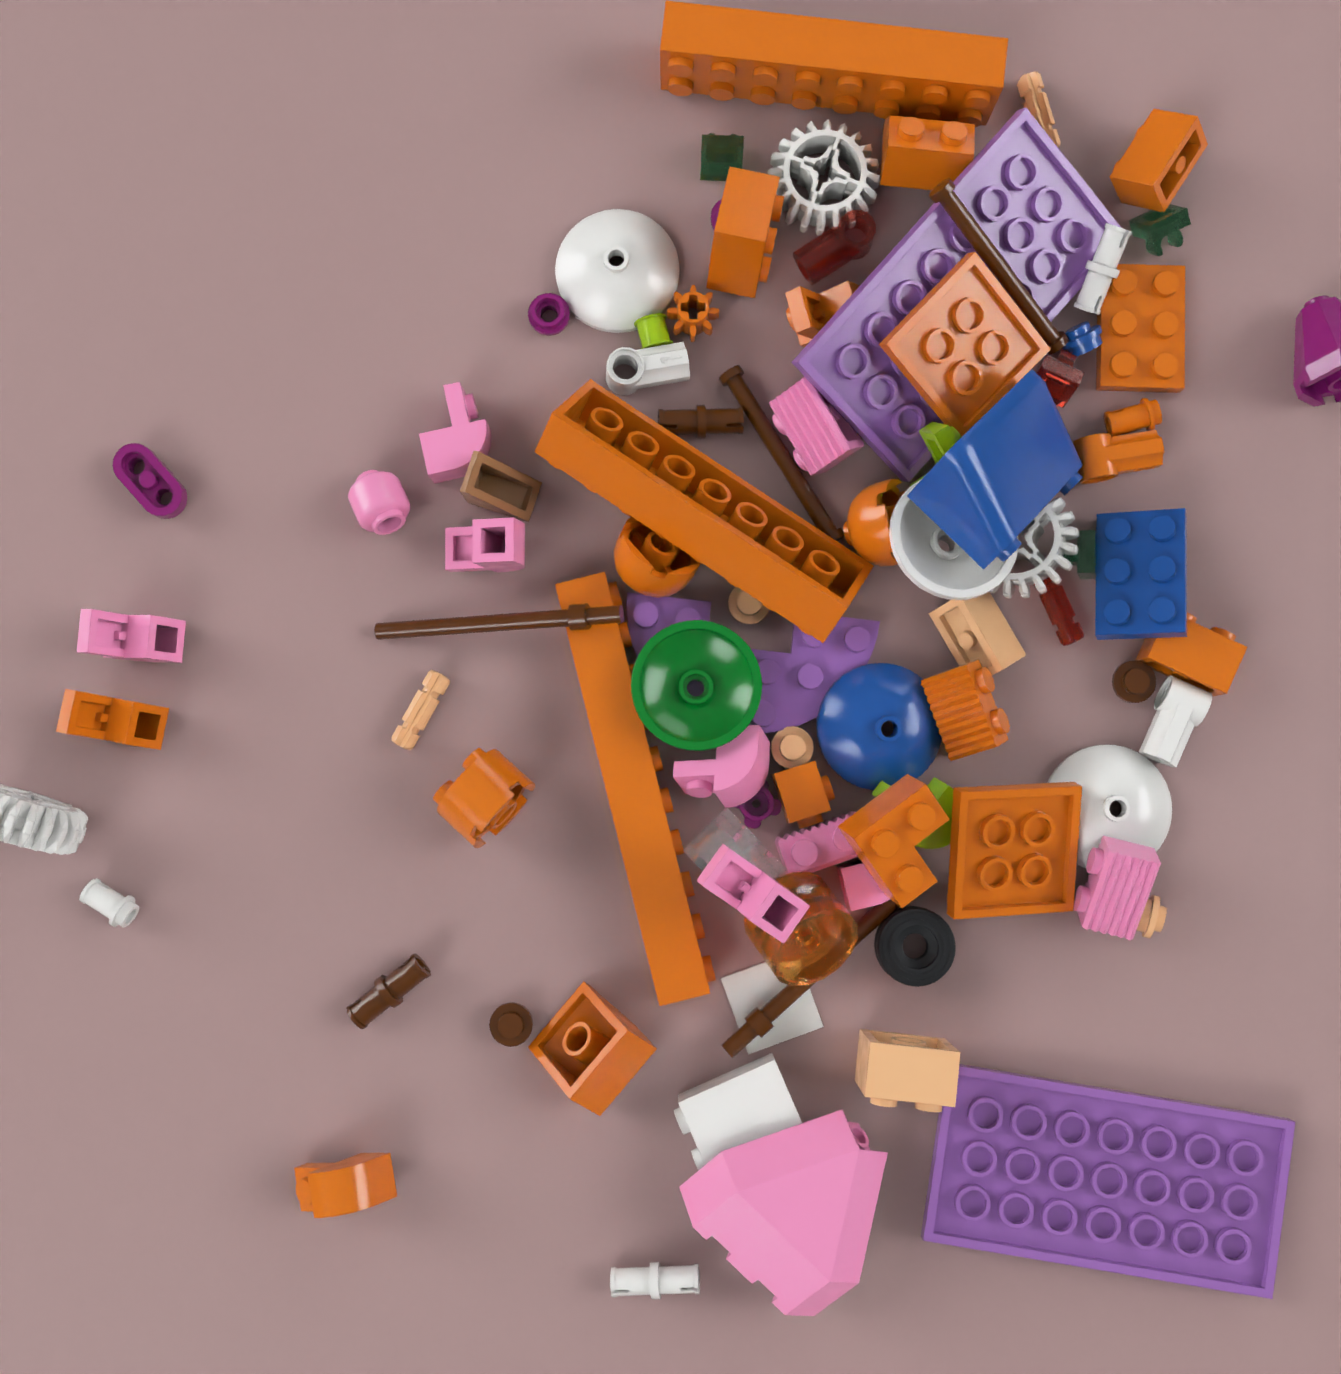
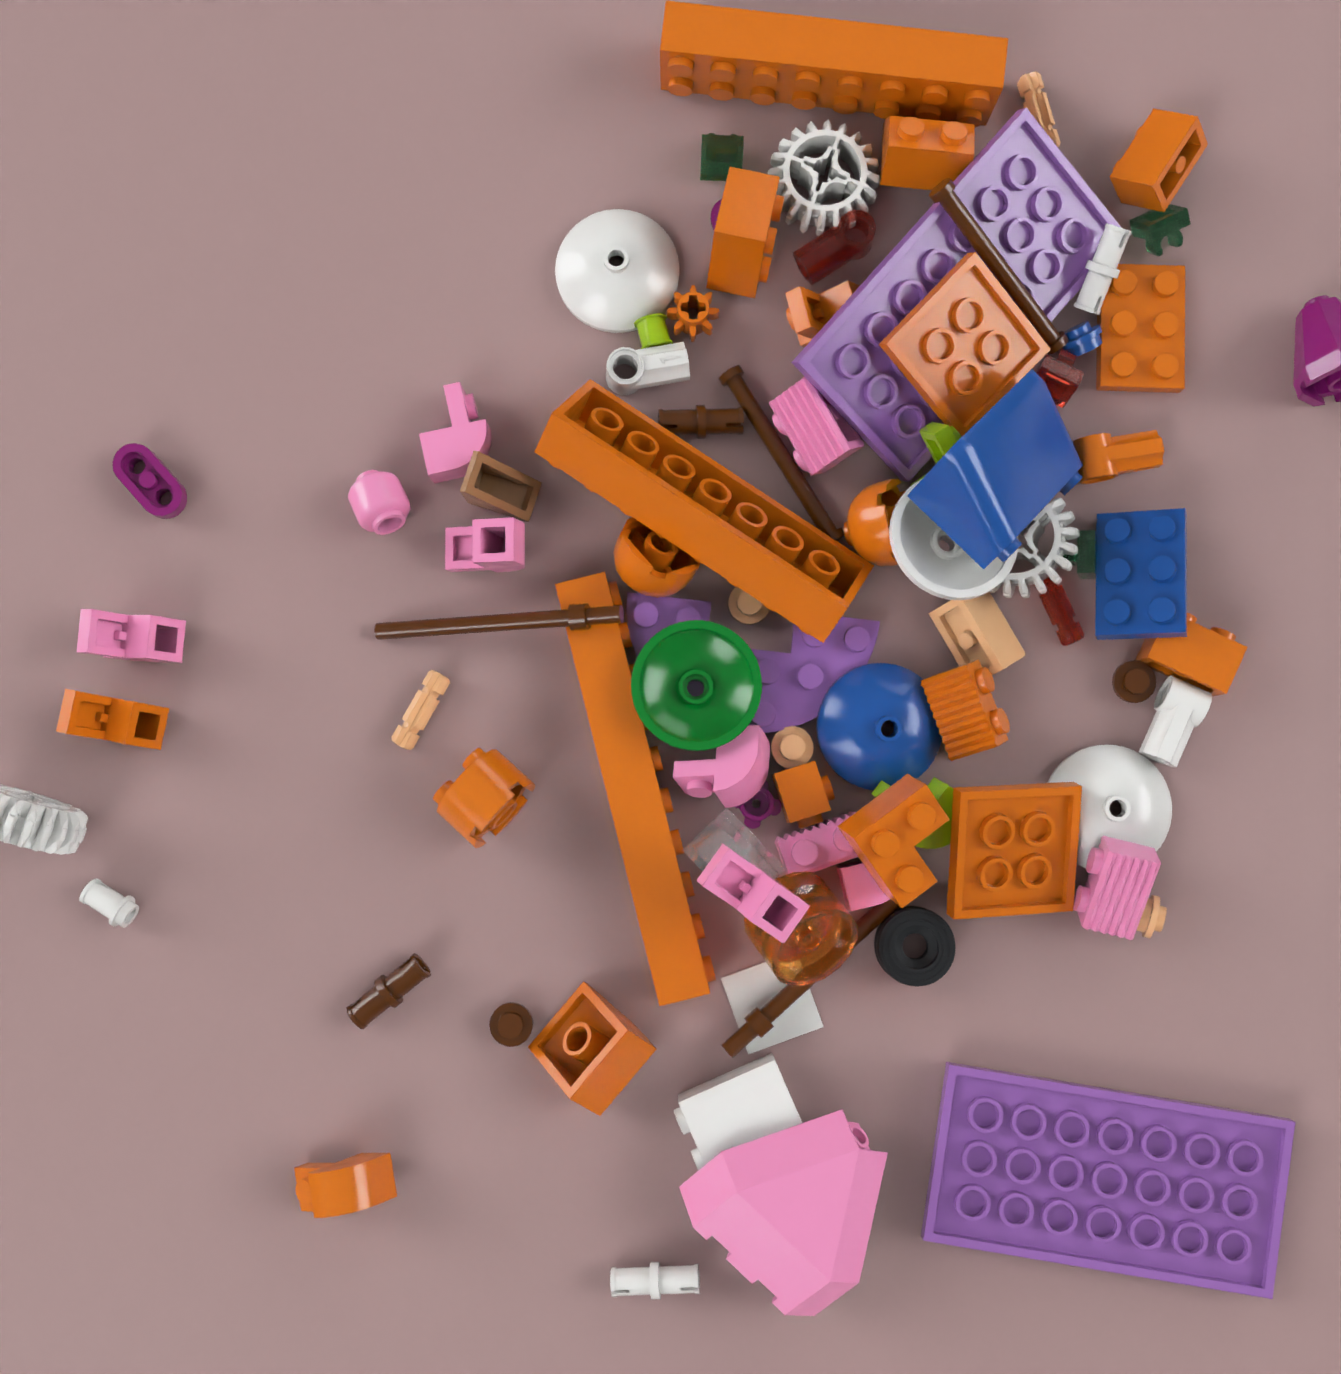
magenta plate [528,293,570,336] -> none
light nougat brick [855,1029,961,1112] -> none
orange pin [1104,397,1162,437] -> none

